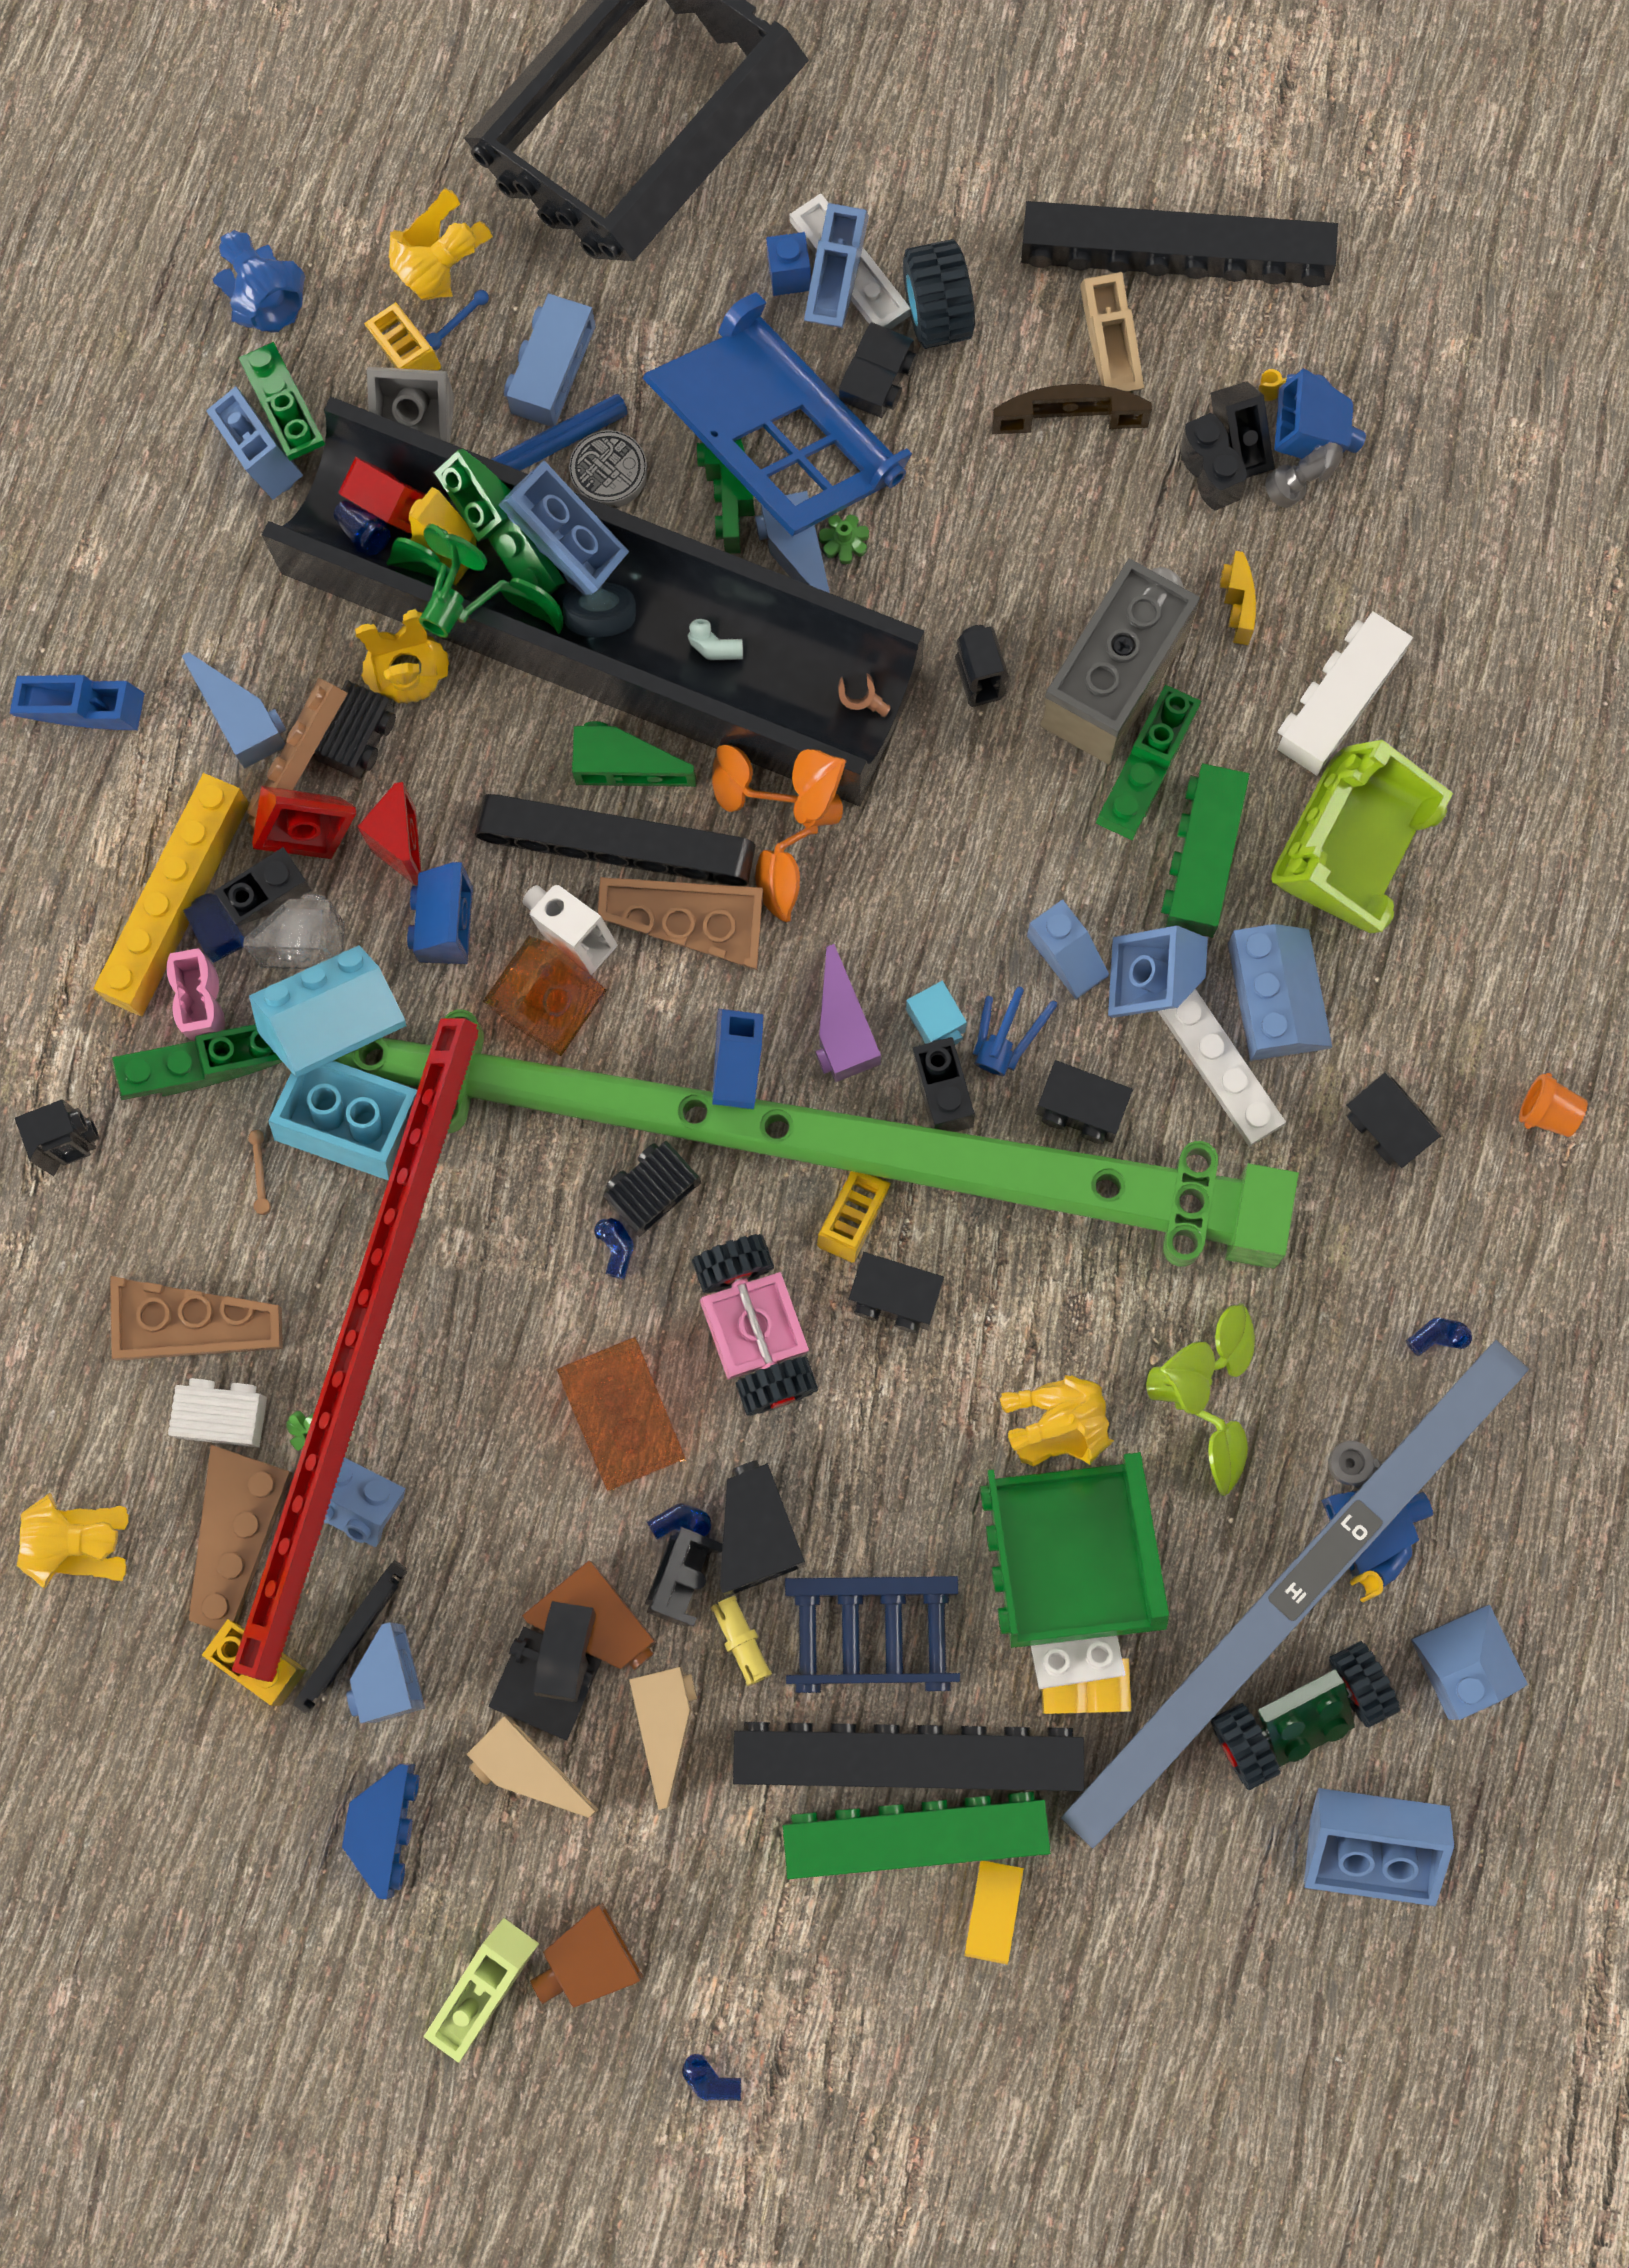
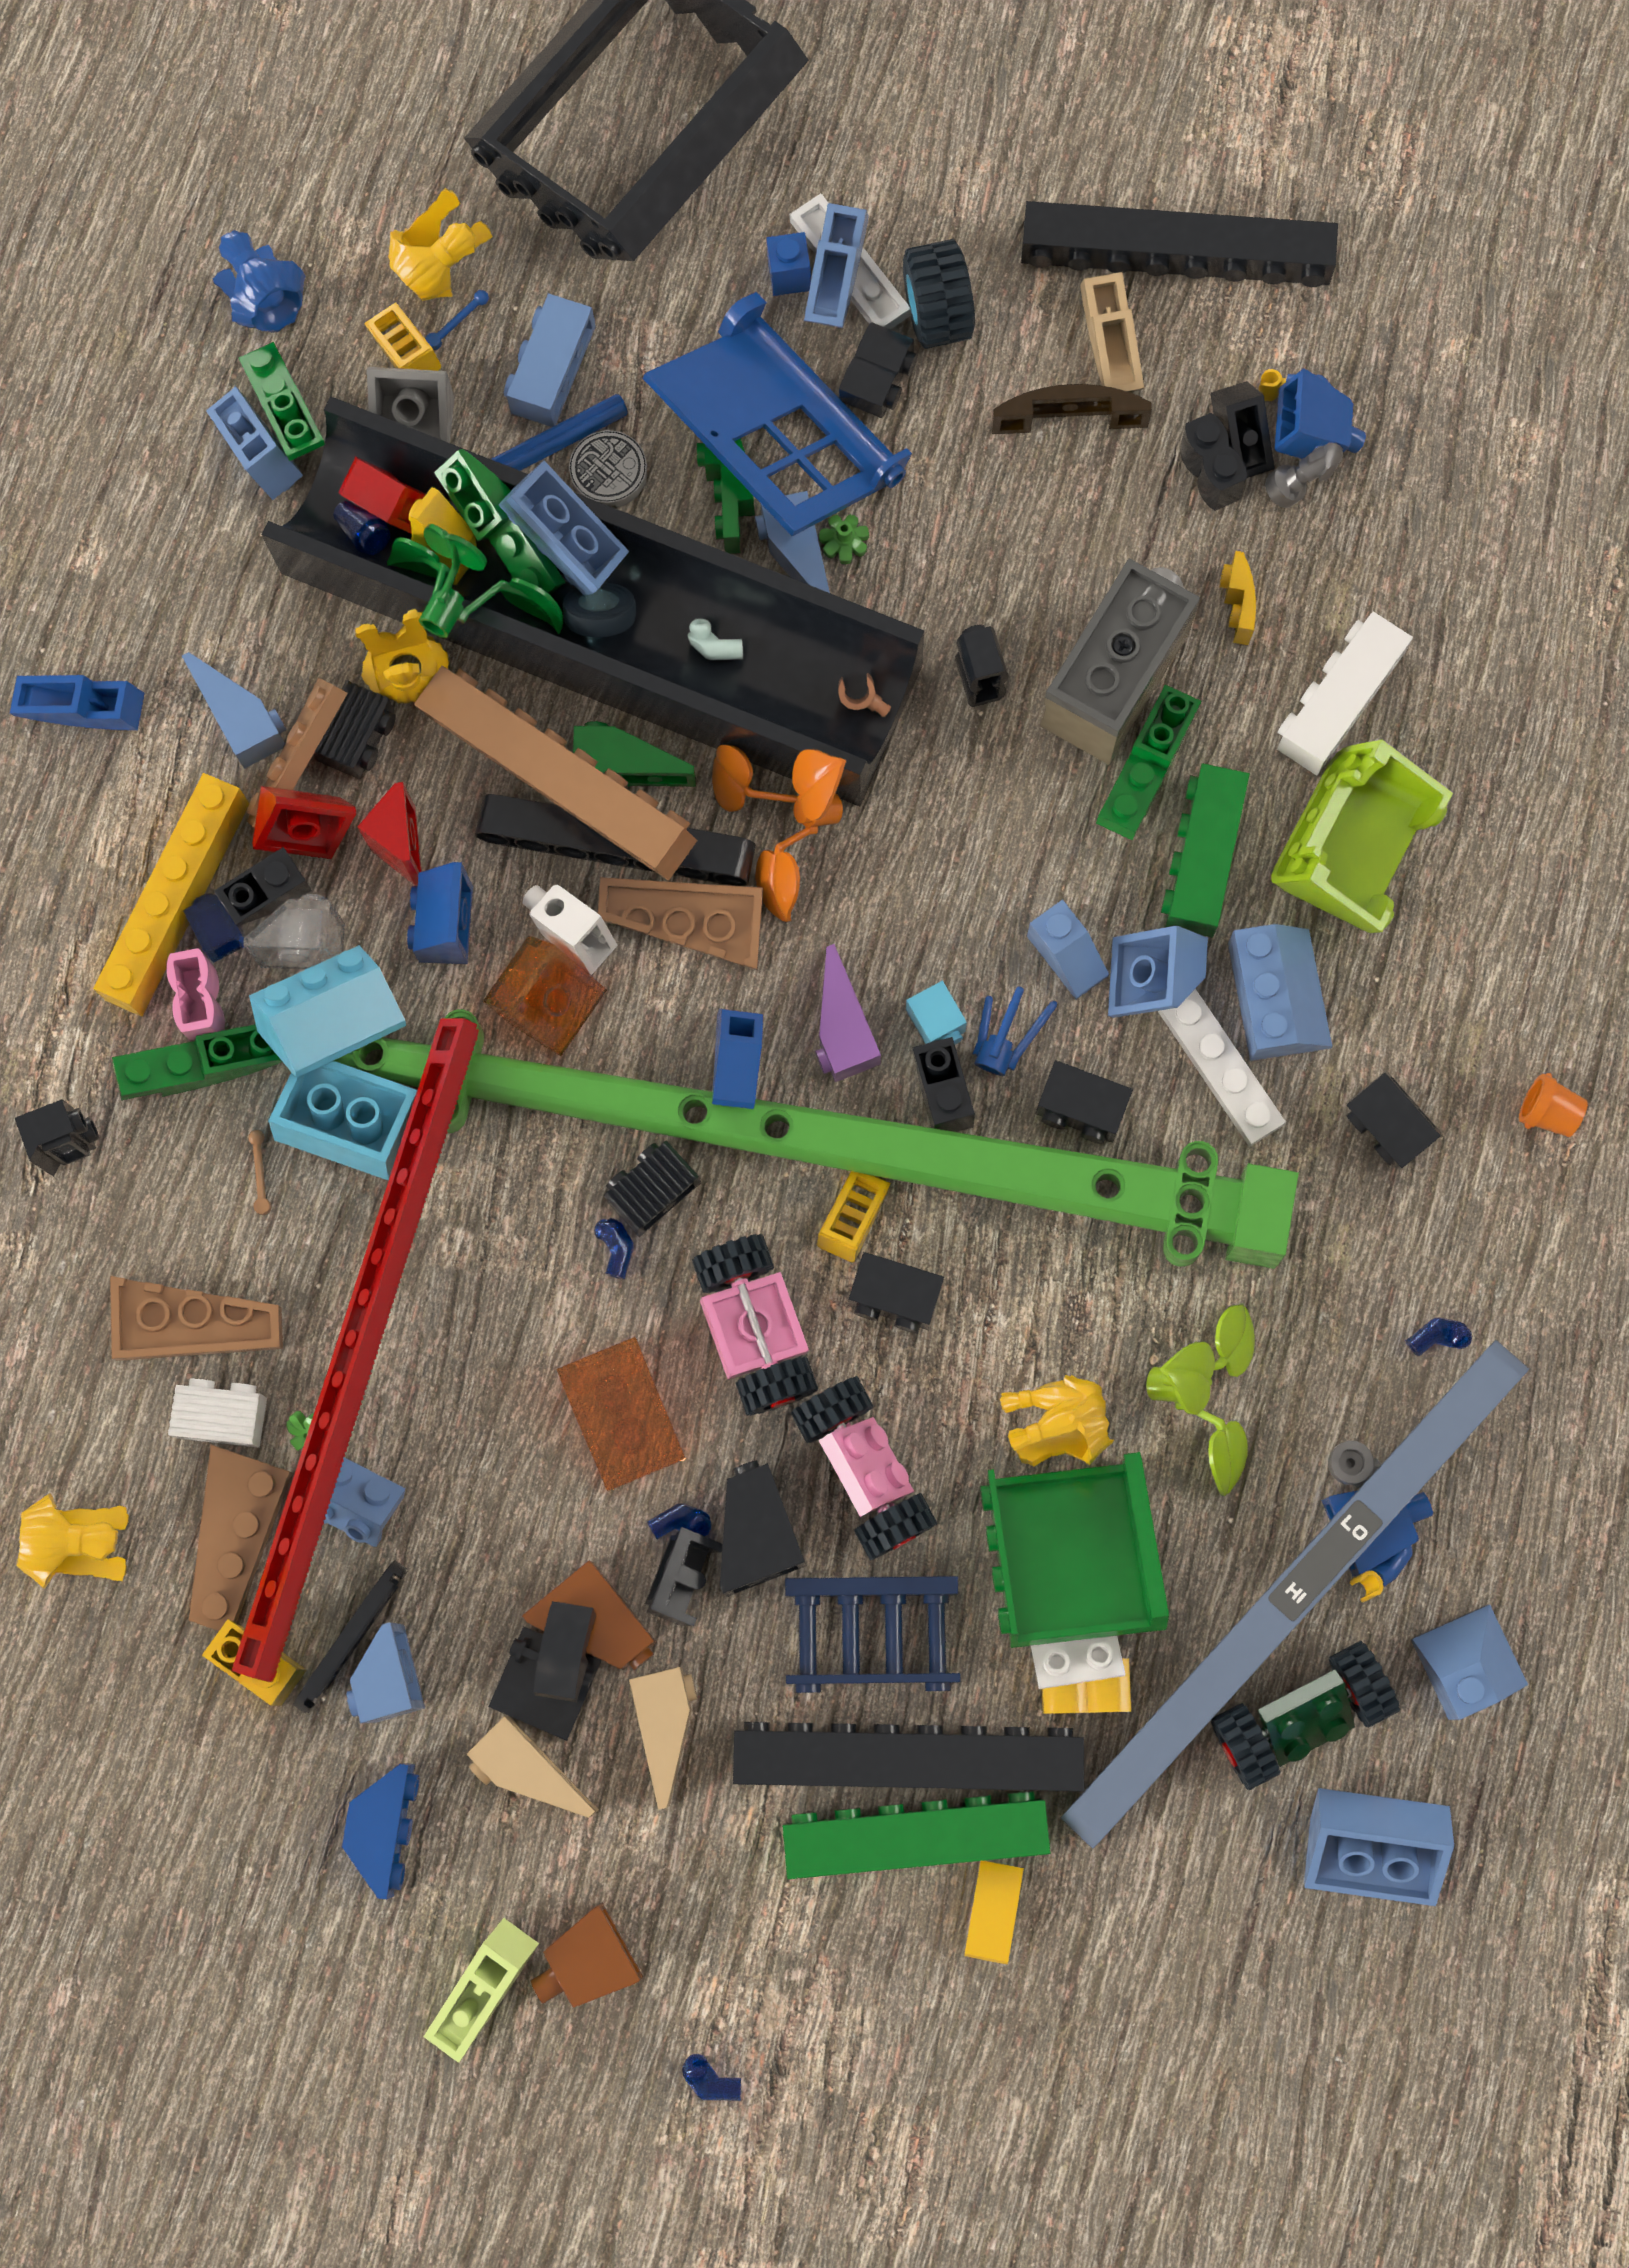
light yellow pin [711,1596,772,1686] -> none
none -> medium nougat brick [414,666,697,881]
none -> plate [791,1376,938,1561]

